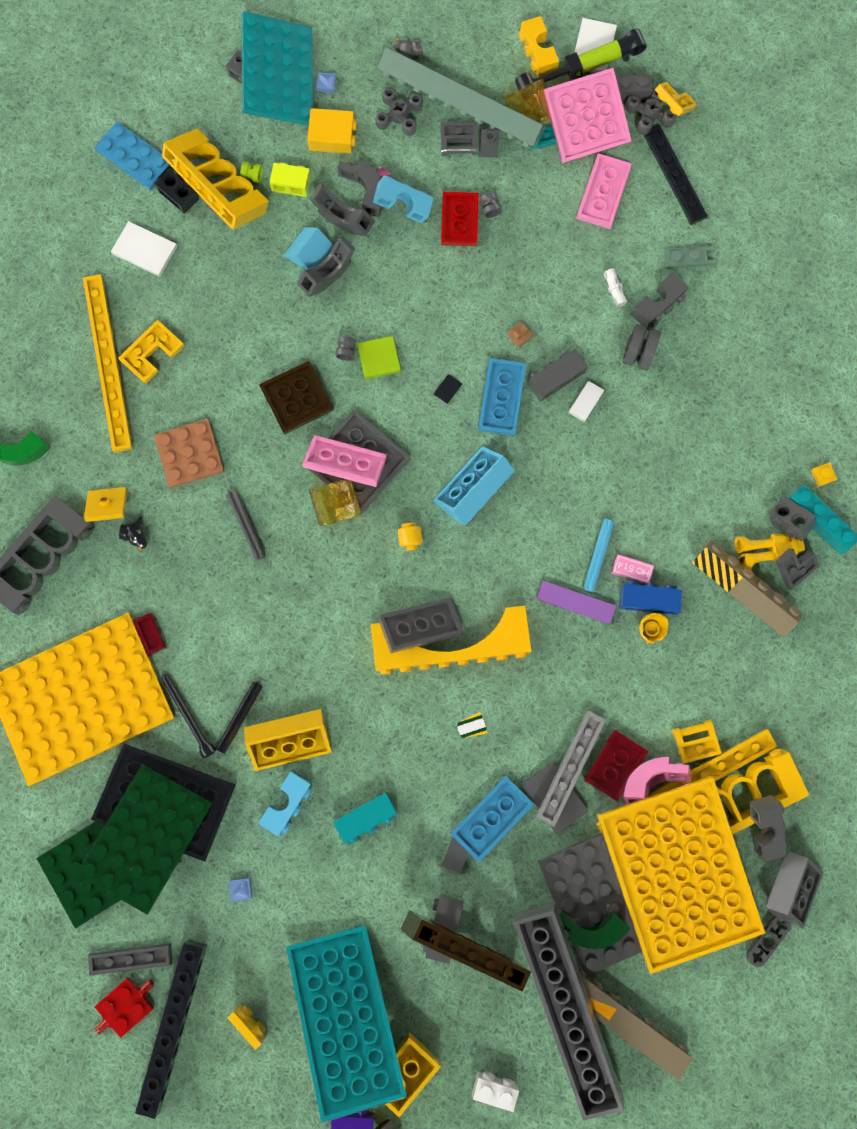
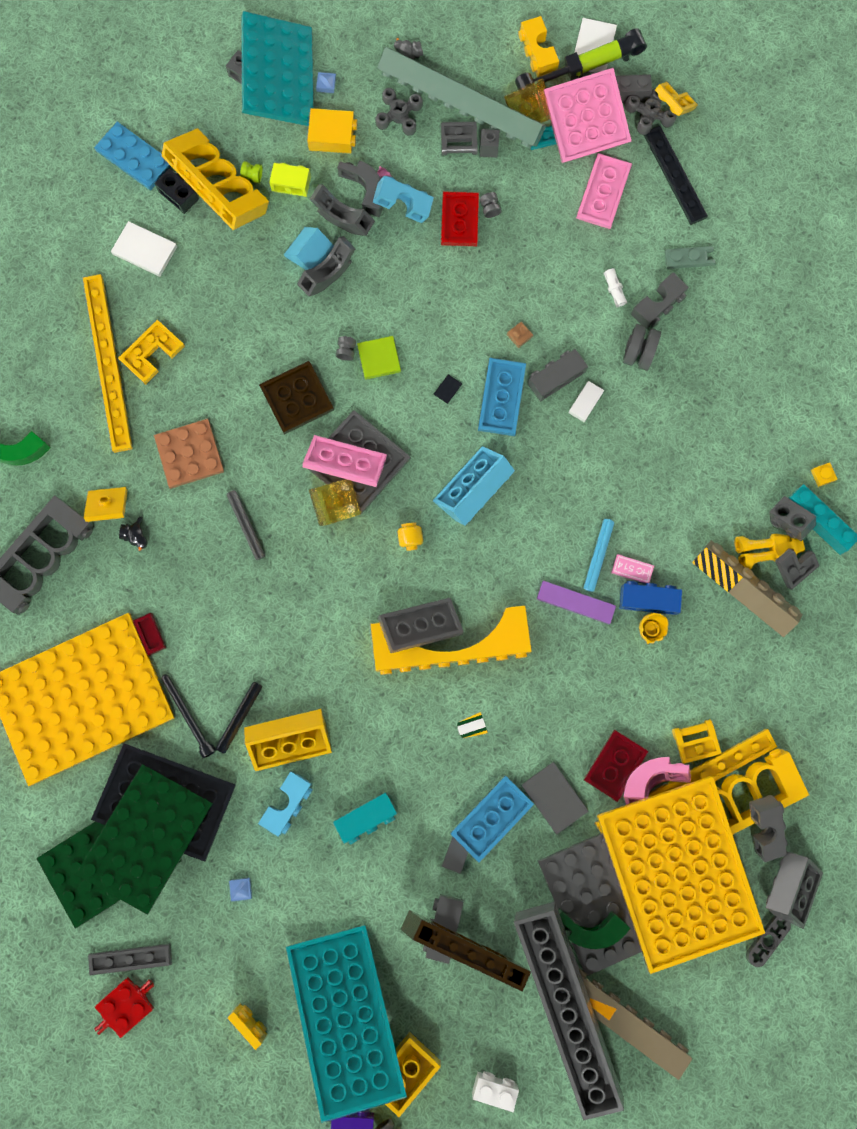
black brick [135,939,207,1119] -> none
light grey plate [535,710,606,827] -> none

